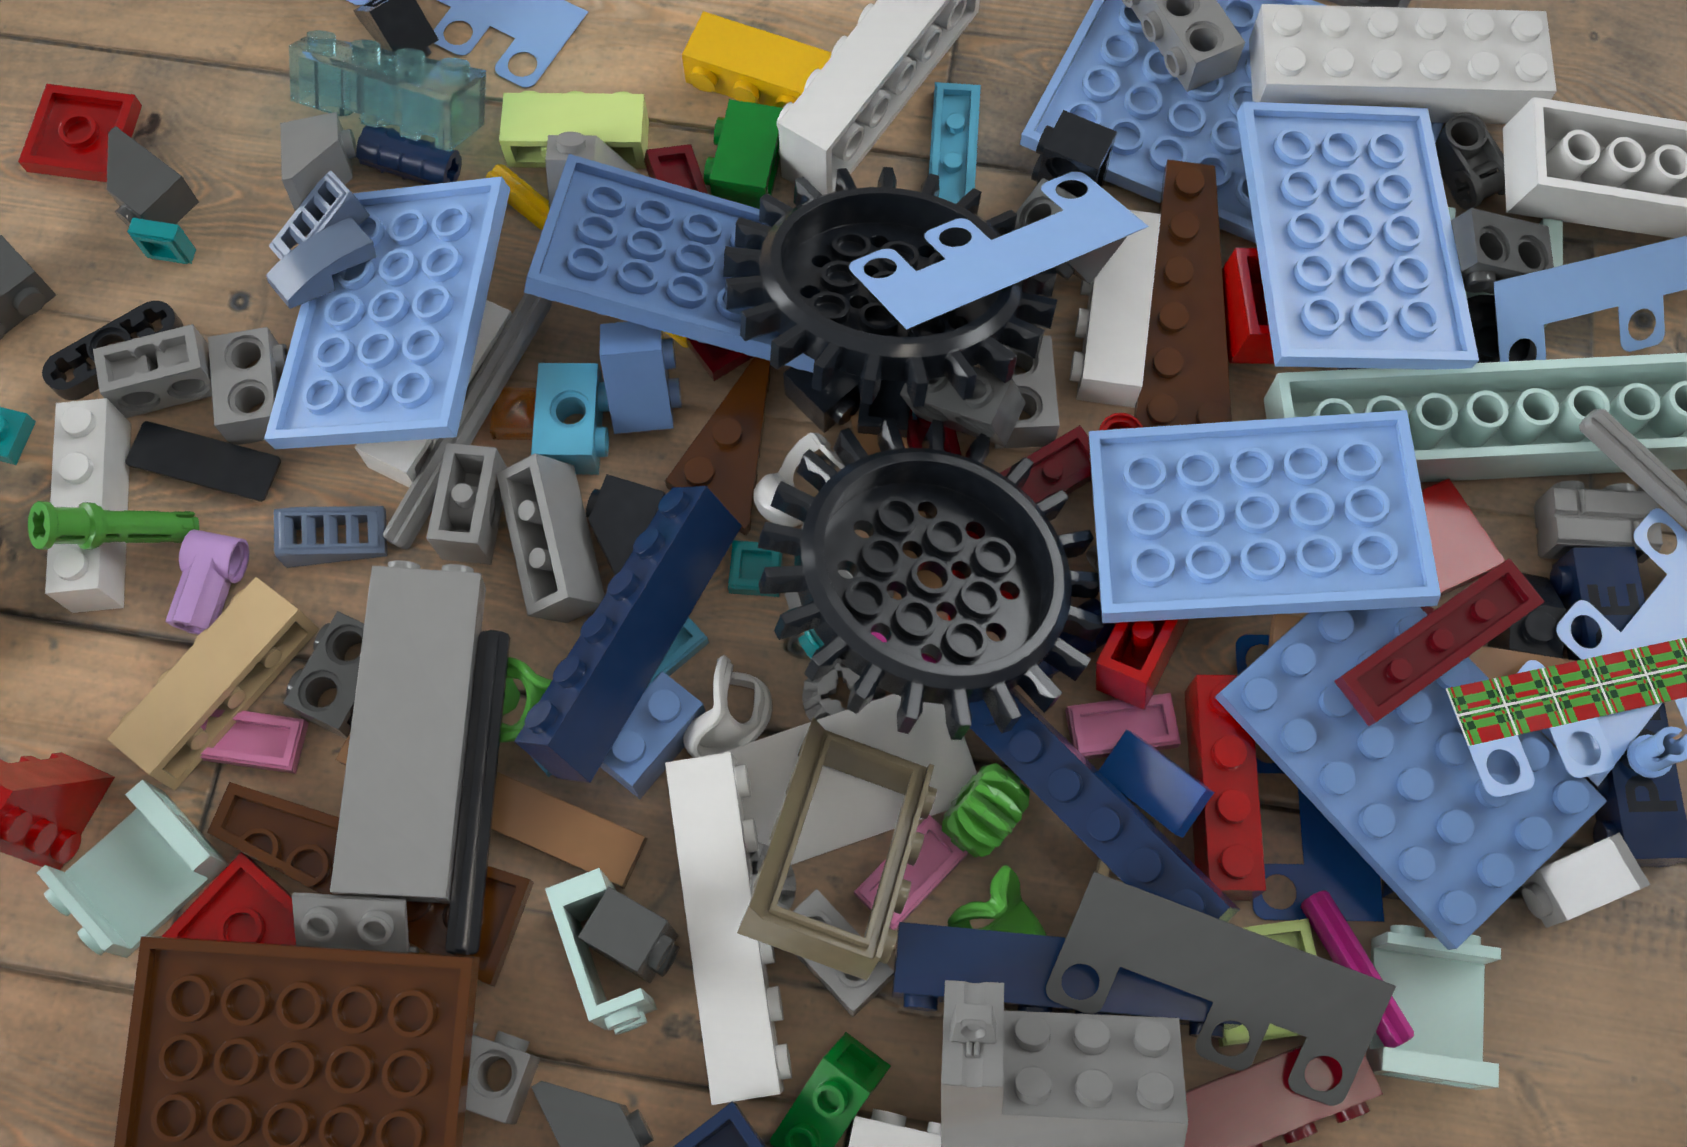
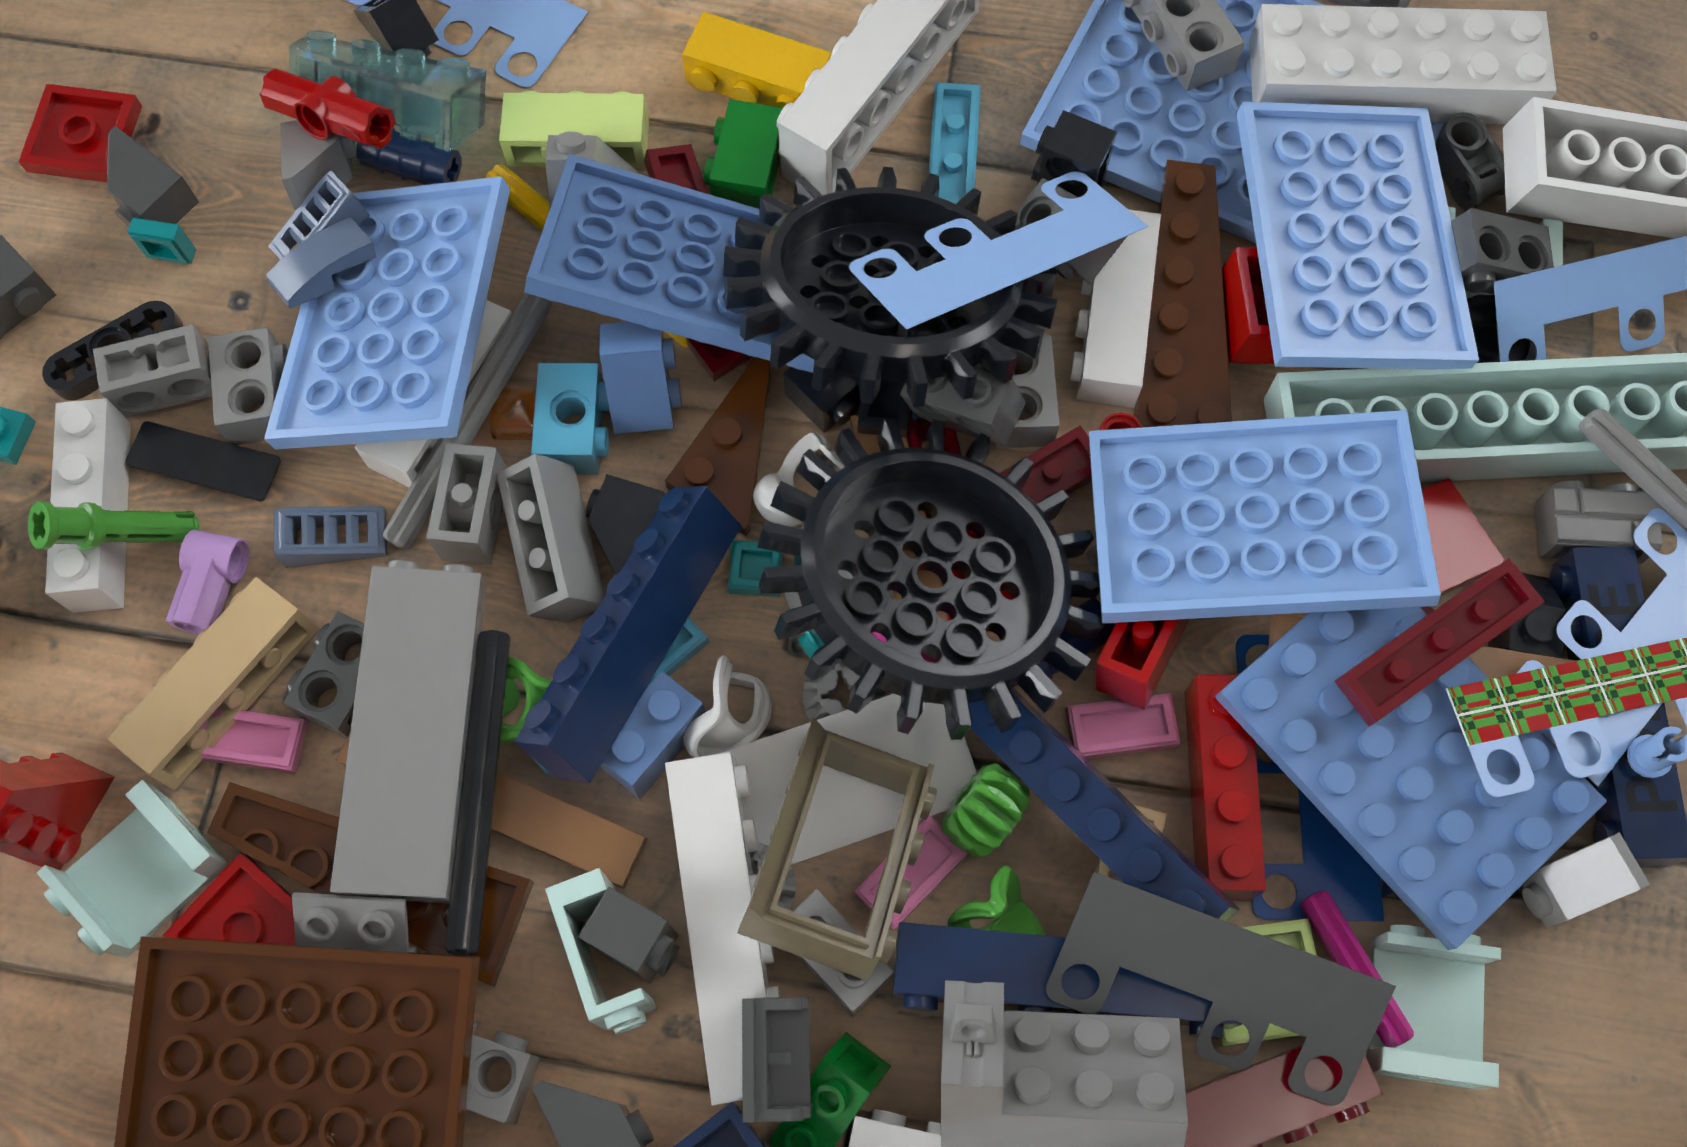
blue tile [1099,729,1214,837] -> none
none -> red piece [259,68,396,149]
none -> dark grey hinge [742,997,811,1123]

